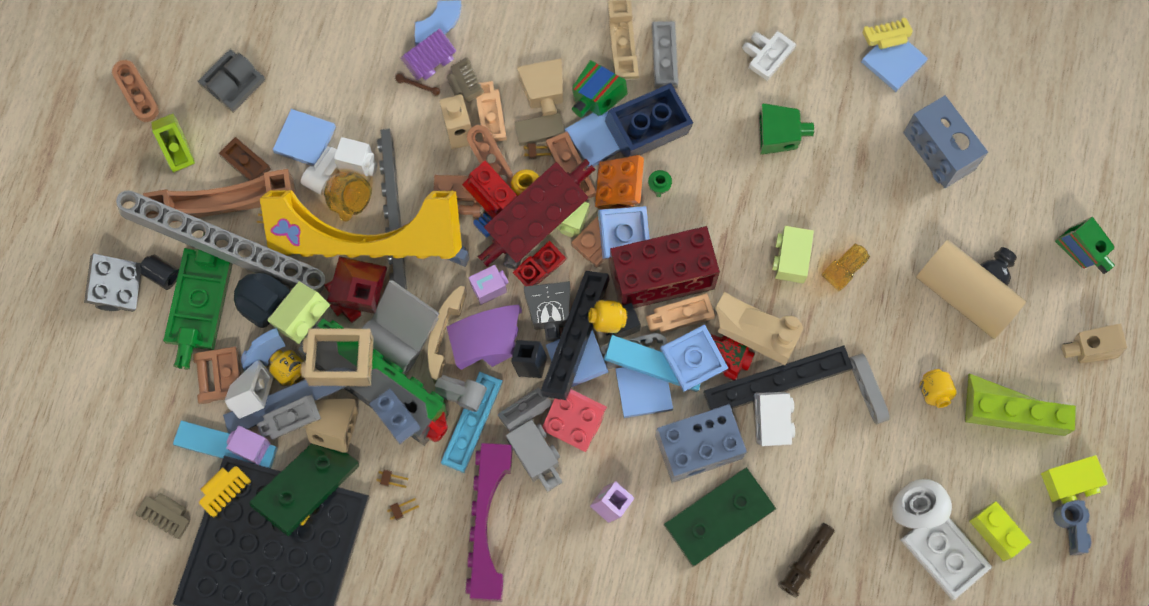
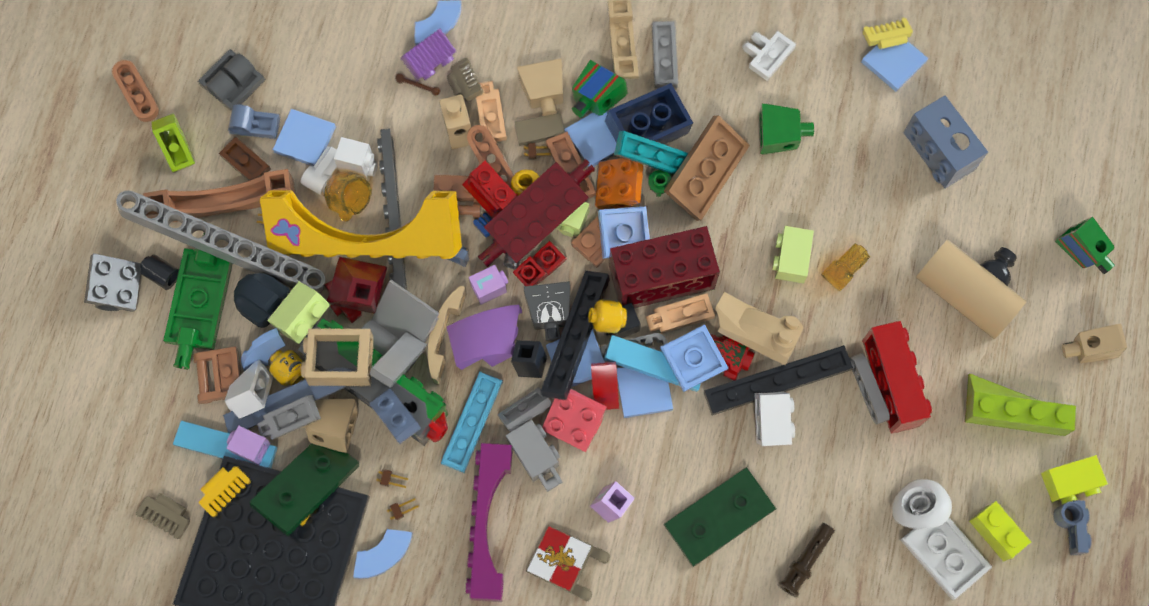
light grey piece [435,375,487,412] -> none
sand blue piece [655,404,747,483] -> none
yellow head [920,369,957,408] -> none
none -> sand blue plate [228,104,280,139]
none -> light blue tile [353,529,413,579]
none -> light grey tile [369,332,427,387]
none -> flag [526,525,610,601]
none -> red slope [591,362,619,410]
none -> teal tile [614,131,688,175]
none -> medium nougat plate [664,115,750,221]
none -> red brick [862,320,932,434]

